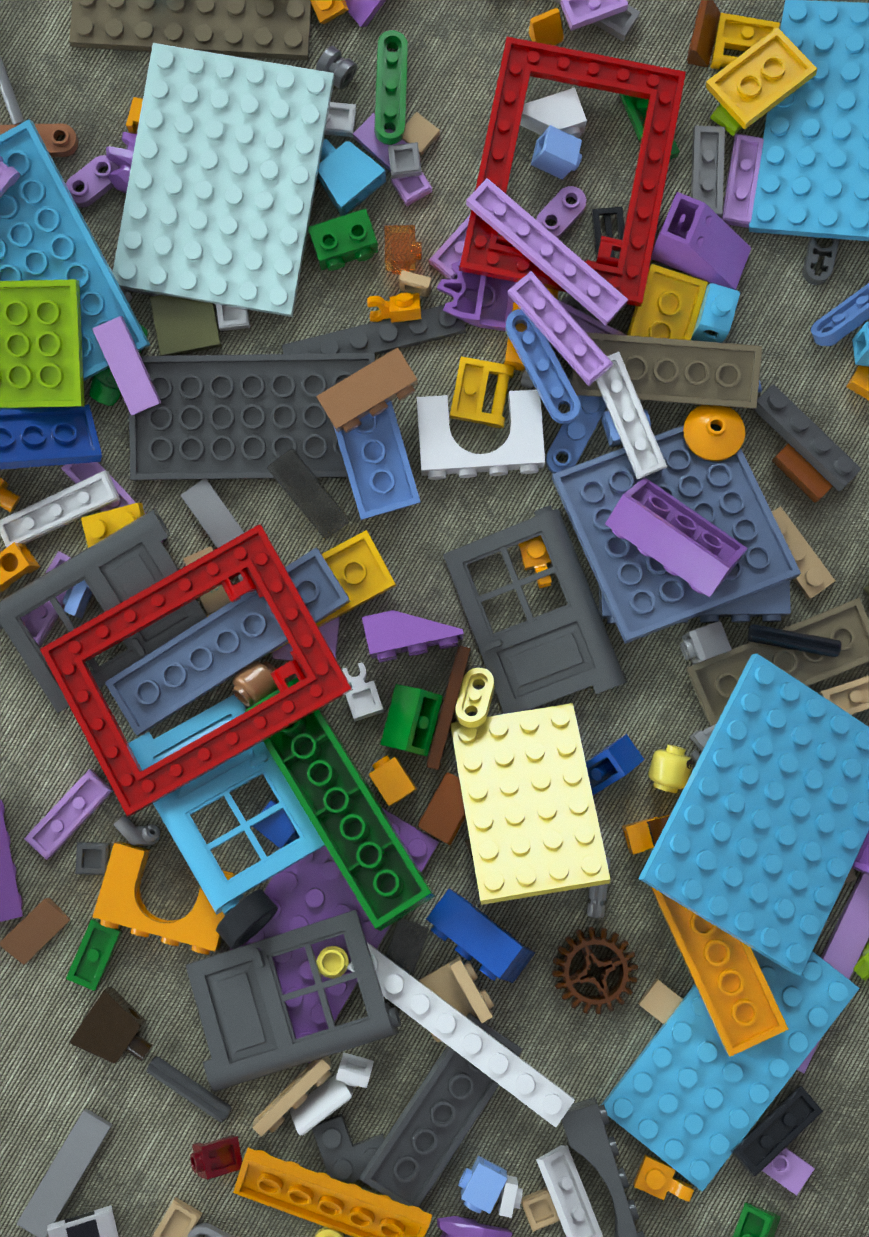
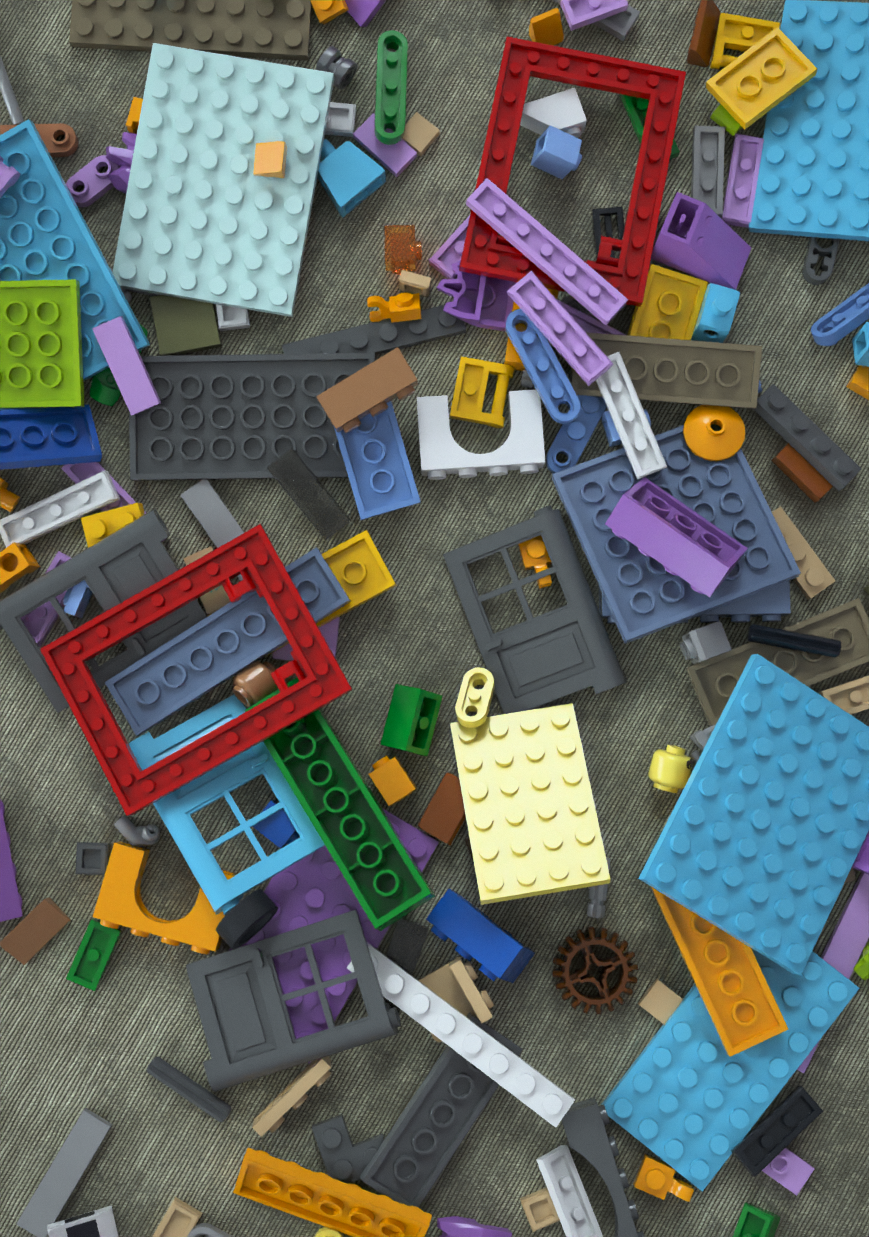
lavender tile [24,769,113,860] -> none
dark brown torso [69,986,153,1064] -> none
dark red bracket [190,1135,242,1180] -> none
white slope [290,1073,353,1136] -> none
green brick [308,208,378,271] -> none
light yellow plate [317,946,349,979] -> none
white plate [336,1052,374,1088] -> none
white plate [342,662,384,722] -> none
medium lavender slope [362,610,464,663] -> none
light grey tile [388,142,422,179] -> none
lavender tile [391,172,432,207] -> none
reddish brown tile [427,645,471,770] -> none
light blue brick [458,1156,508,1214] -> none
white plate [498,1175,523,1218] -> none
lavender plate [536,186,586,239] -> none
blue slope [585,734,645,795] -> none
light orange leg [622,814,671,855] -> none
none -> light orange slope [253,141,287,178]

